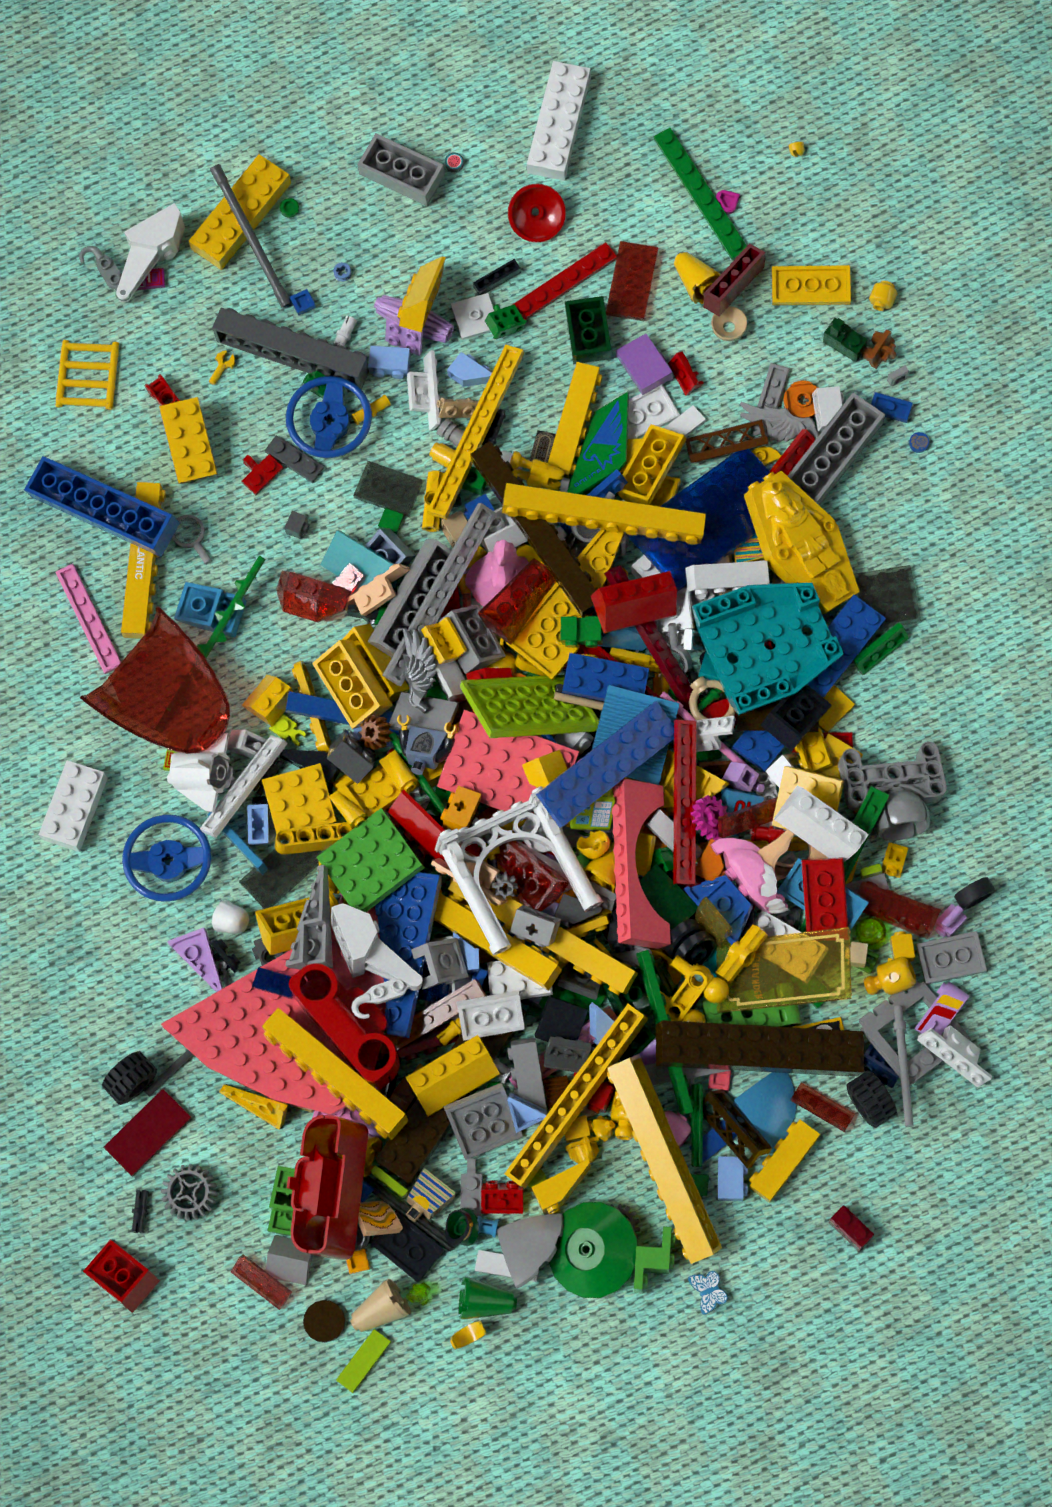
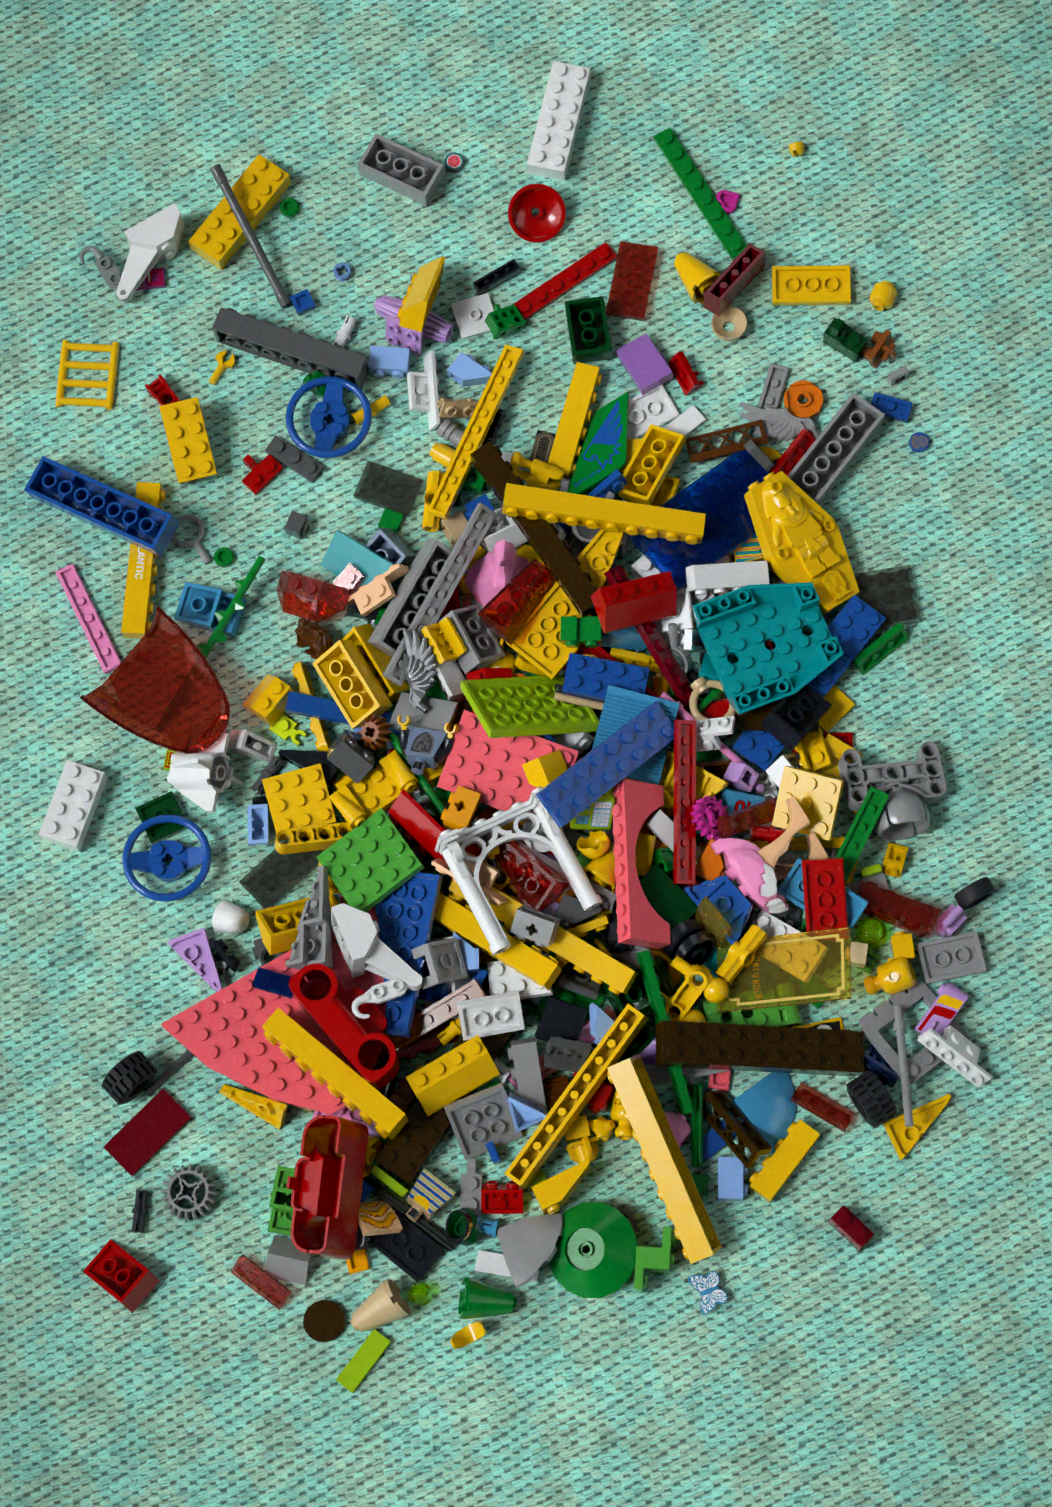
white tile [200,735,287,838] -> none
dark azure tile [207,812,268,875] -> none
light grey gear [492,872,518,899] -> none
white slope [774,785,869,862] -> none
white slope [812,386,844,432] -> none
none -> dark green plate [135,791,188,845]
none -> green tile [214,547,234,568]
none -> reddish brown hair [294,618,333,660]
none -> blue tile [485,1141,501,1165]
none -> dark grey beam [743,439,775,472]
none -> yellow wing [883,1093,951,1161]

